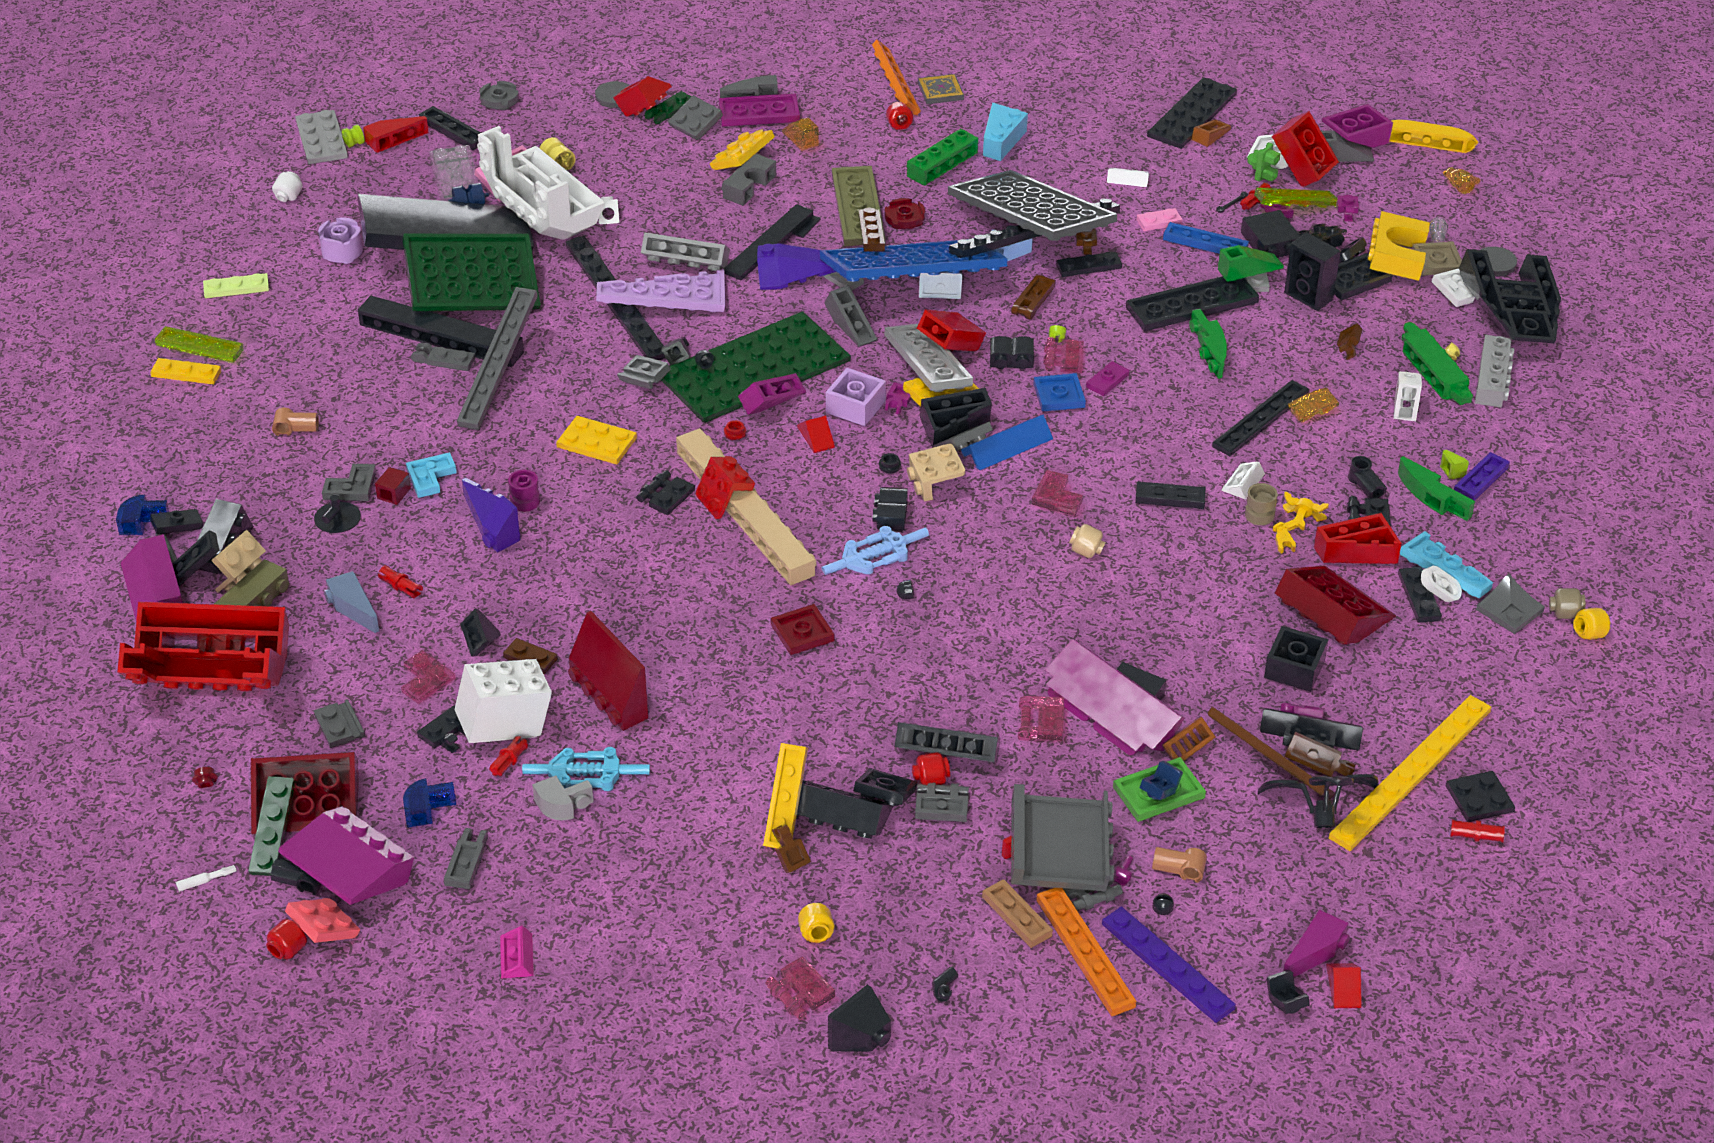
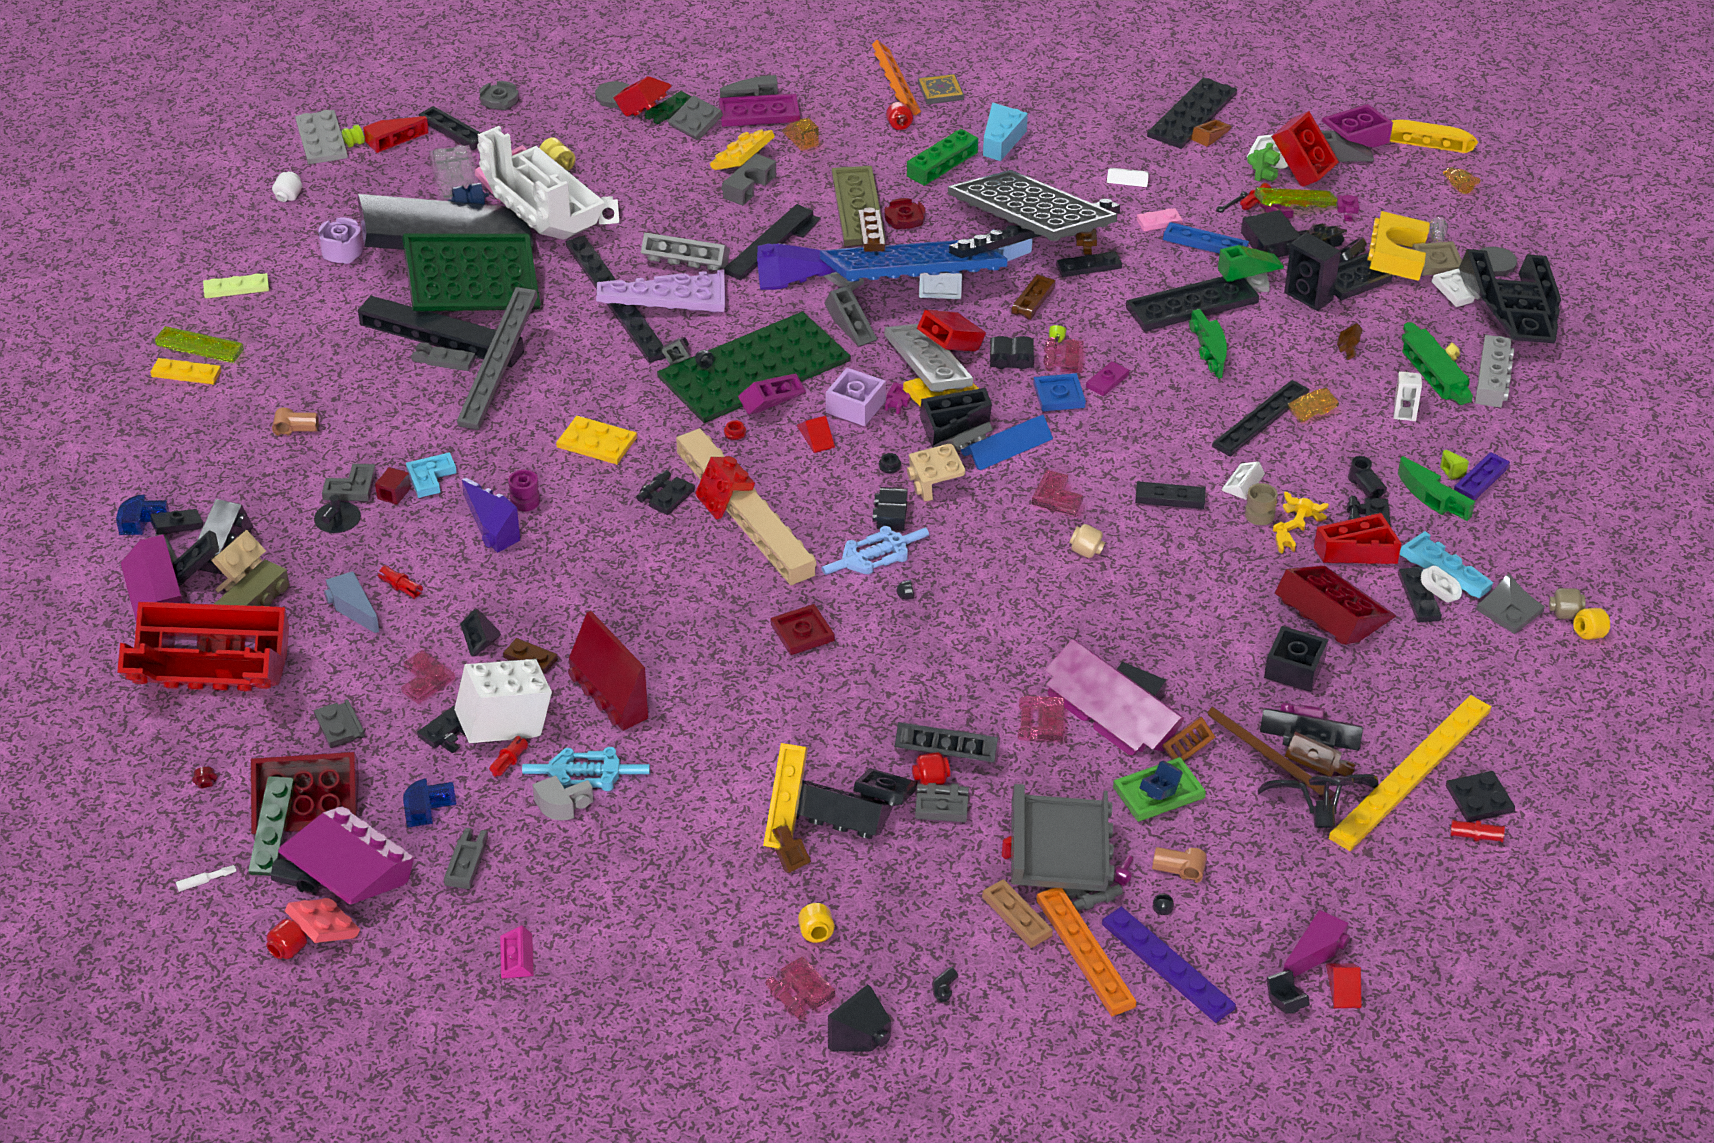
dark grey plate [617,355,671,389] -> none

